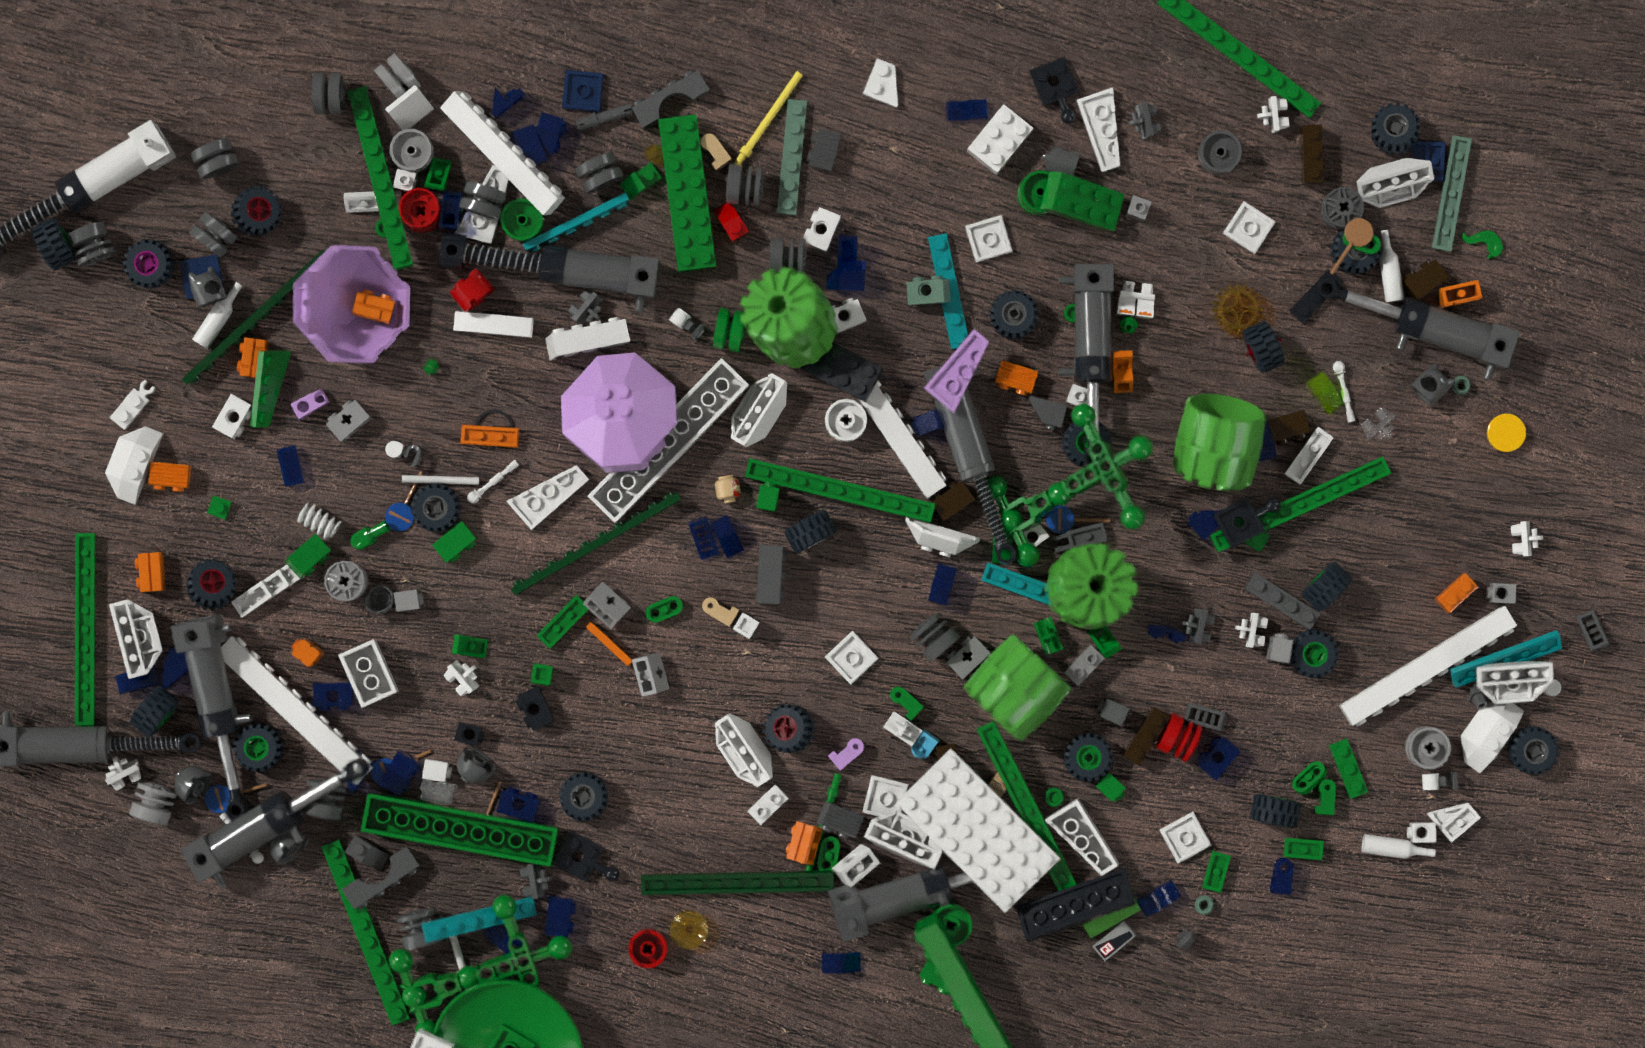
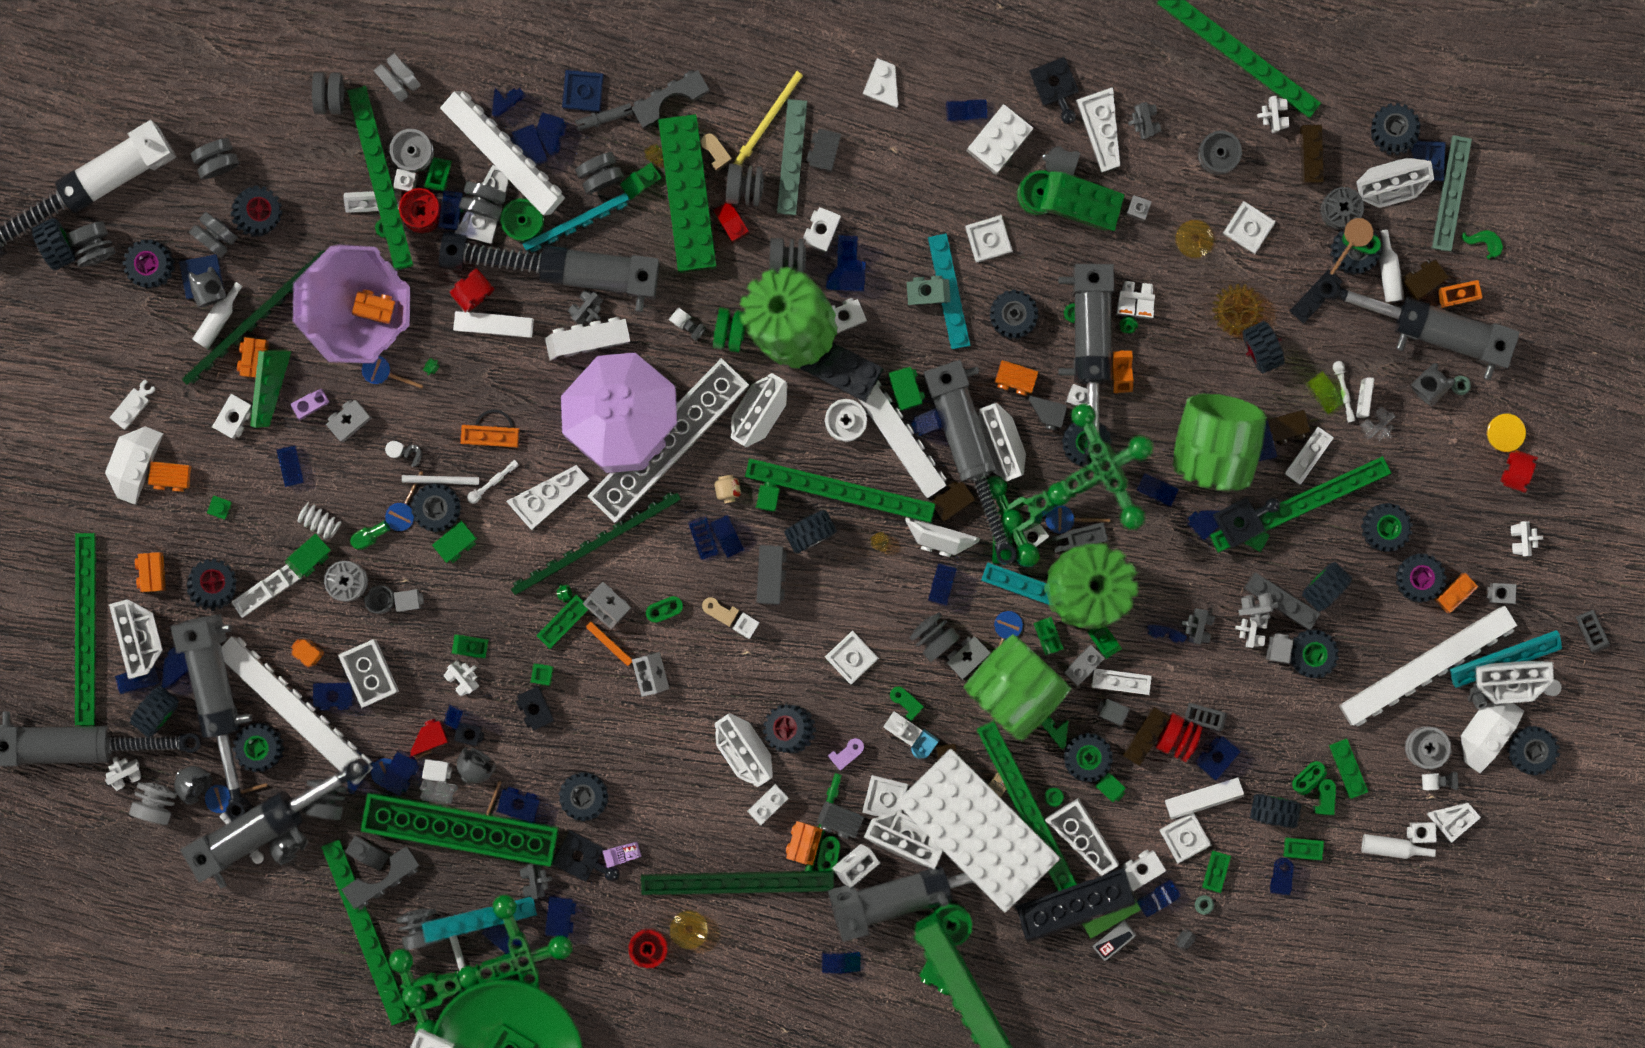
white tile [385,85,434,130] -> none
lavender wing [924,329,989,413] -> none
none -> blue piece [362,356,423,388]
none -> red slope [410,719,449,756]
none -> clear blue slope [443,705,464,729]
none -> green plate [557,584,573,603]
none -> lavender leg [603,842,641,868]
none -> clear yellow plate [870,532,889,552]
none -> green container [888,366,924,412]
none -> white wedge [978,403,1026,481]
none -> blue piece [994,611,1023,647]
none -> green slope [1041,716,1068,750]
none -> white plate [1092,669,1152,695]
none -> white brick [1122,849,1166,891]
none -> clear blue slope [1136,473,1179,507]
none -> white tile [1165,778,1244,820]
none -> clear yellow dish [1175,220,1214,258]
none -> light grey hips [1238,593,1278,625]
none -> white tile [1356,377,1374,418]
none -> black wheel [1361,503,1413,552]
none -> black wheel [1395,554,1446,603]
none -> red brick [1500,450,1538,493]

